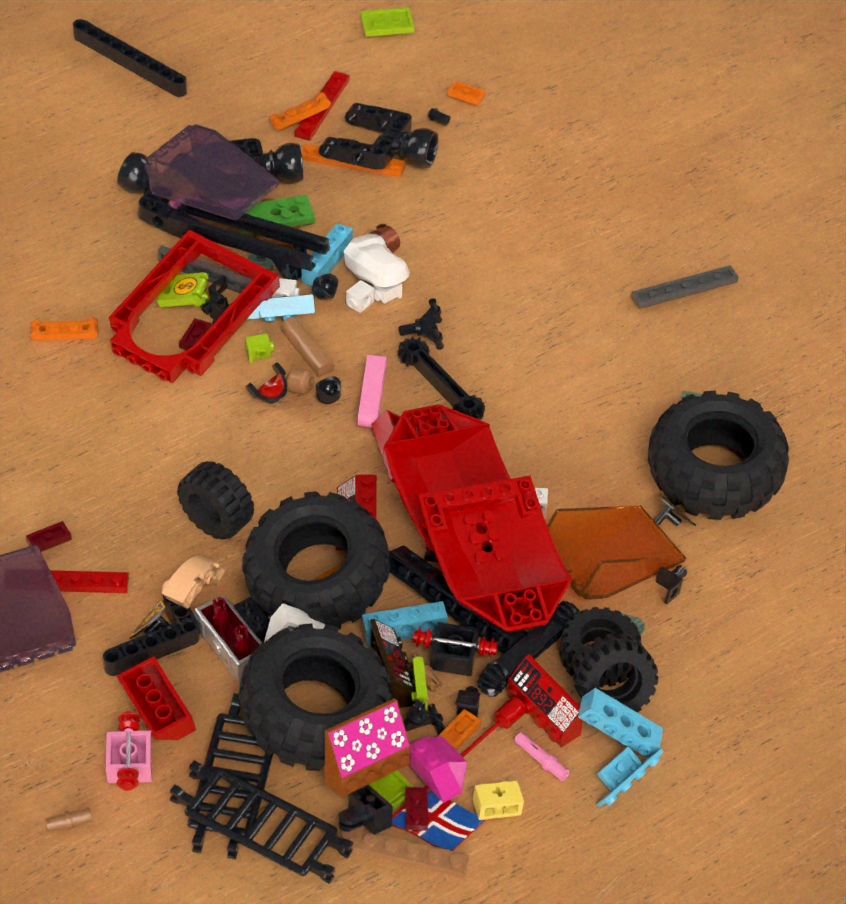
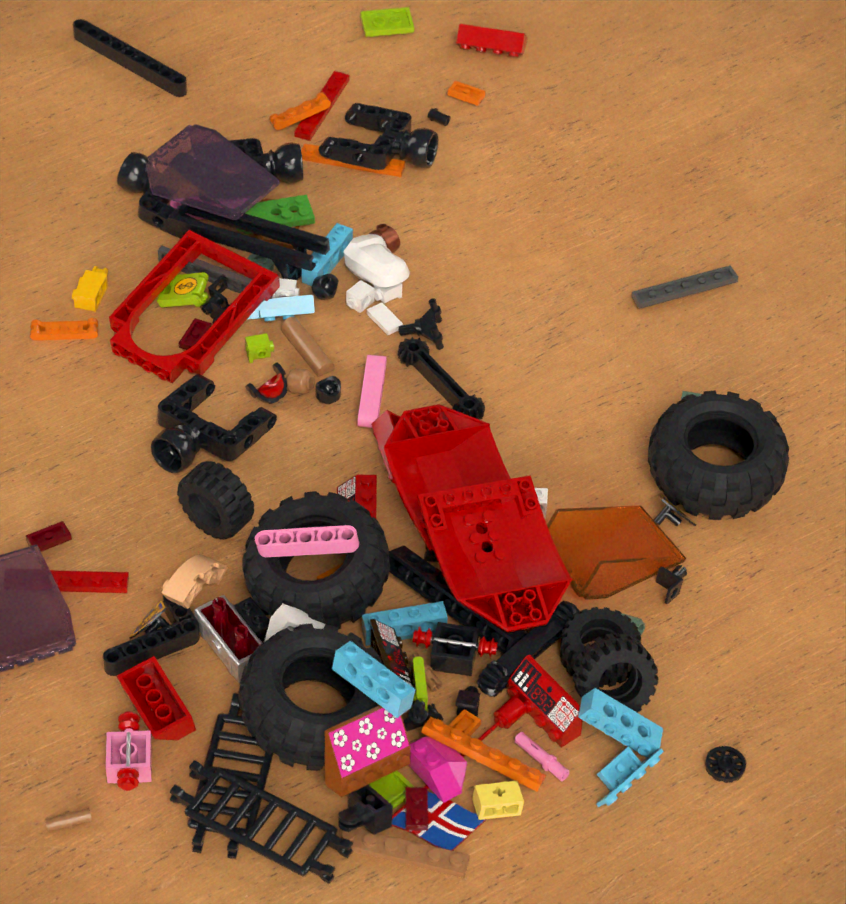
none -> yellow brick [72,266,108,312]
none -> black piece [151,374,277,473]
none -> bright pink beam [255,525,359,557]
none -> medium azure brick [332,641,416,718]
none -> white tile [367,302,403,335]
none -> orange plate [421,717,546,792]
none -> red slope [456,23,528,57]
none -> black wheel [705,746,746,783]

